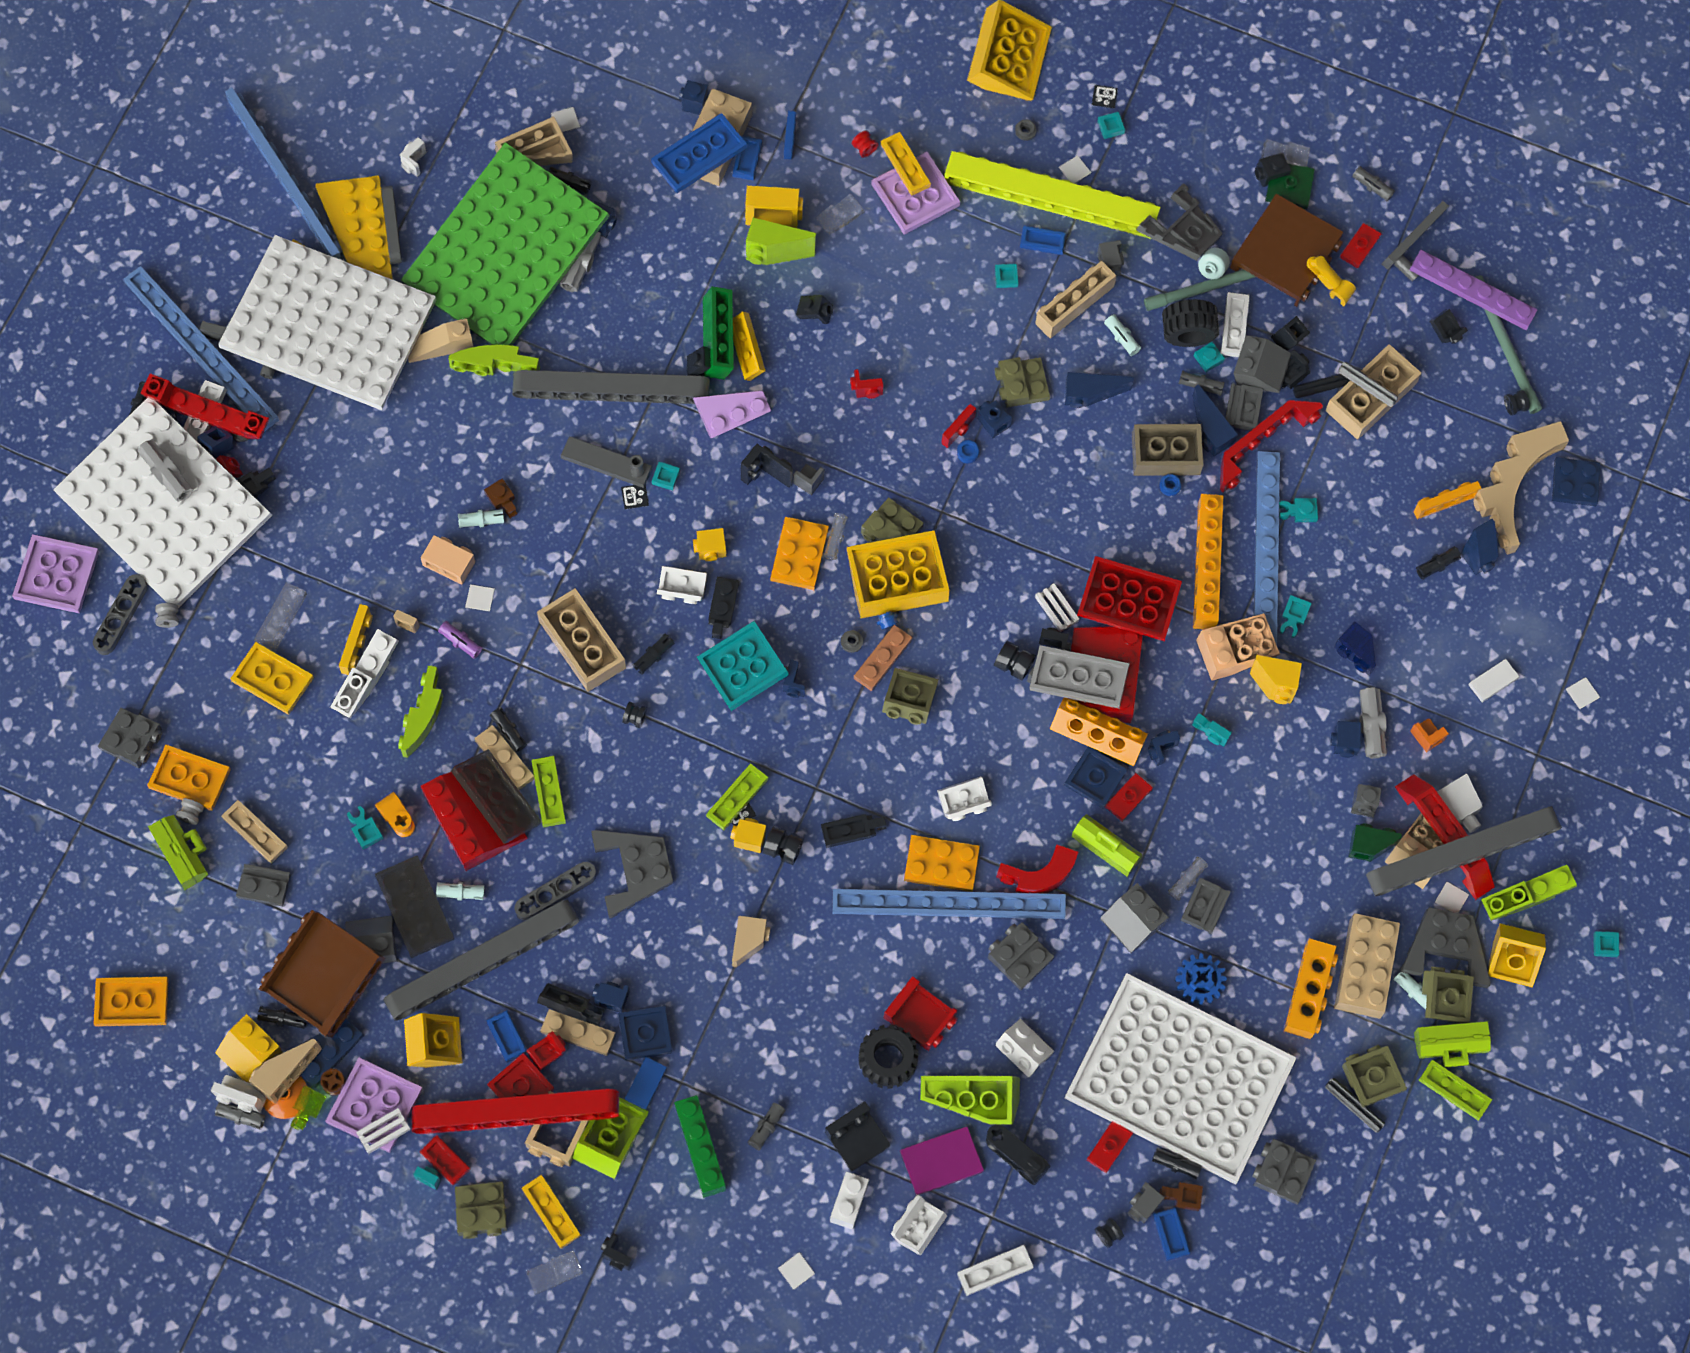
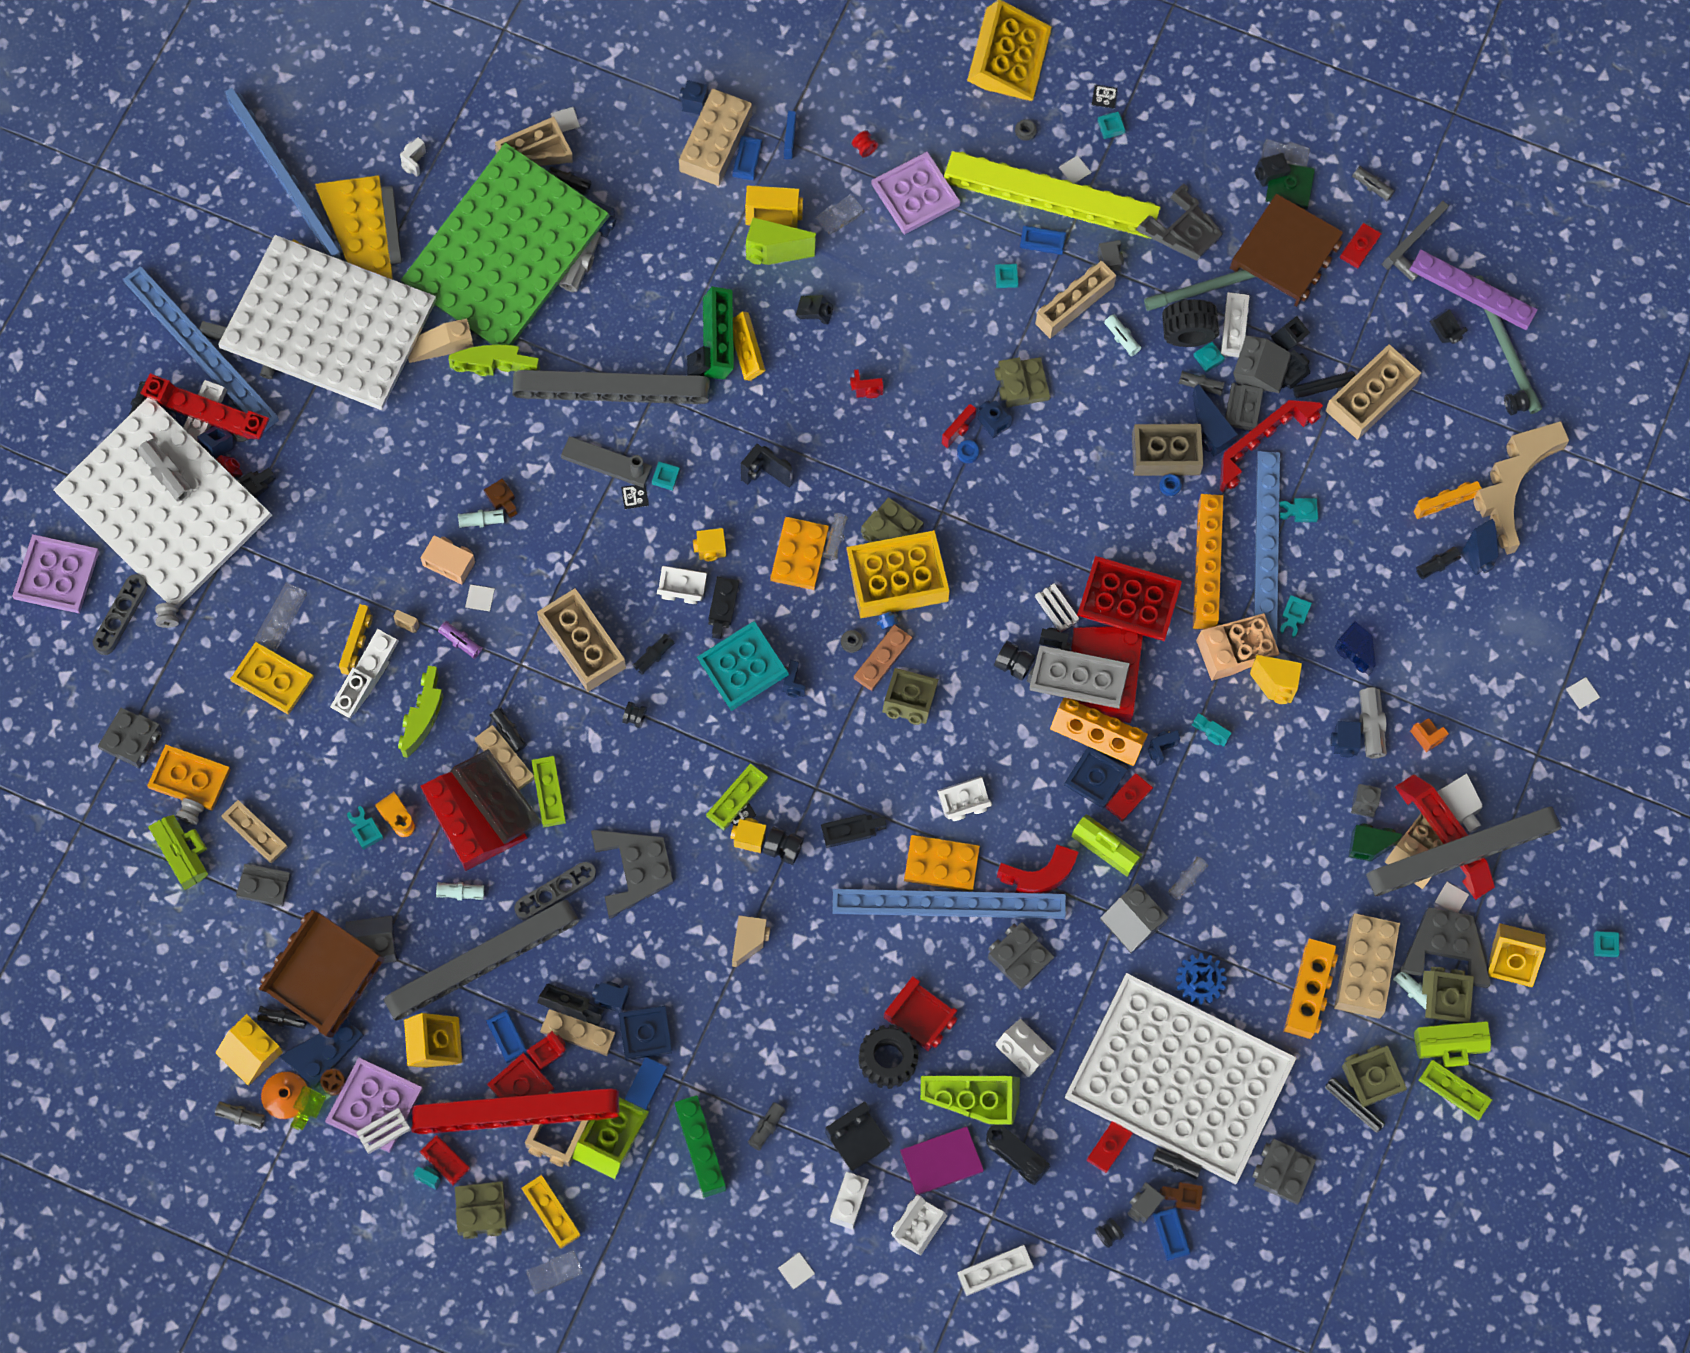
light orange plate [94,977,169,1026] -> none
white bracket [211,1075,267,1113] -> none
tan slope [249,1039,322,1104] -> none
clear smoke plate [375,855,454,958] -> none
black bracket [600,1233,633,1271] -> none
blue plate [651,113,747,194] -> none
lavender wing [692,391,771,438] -> none
dark grey panel [793,464,825,496] -> none
yellow plate [881,132,931,196] -> none
dark blue slope [1065,372,1134,408] -> none
dark grey plate [1180,878,1231,934] -> none
light aqua head [1198,247,1230,280] -> none
yellow piece [1307,256,1356,306] -> none
axle [1338,362,1398,407] -> none
white tile [1469,659,1519,702] -> none
lime slope [1481,864,1577,921] -> none
dark blue plate [1552,457,1600,506] -> none

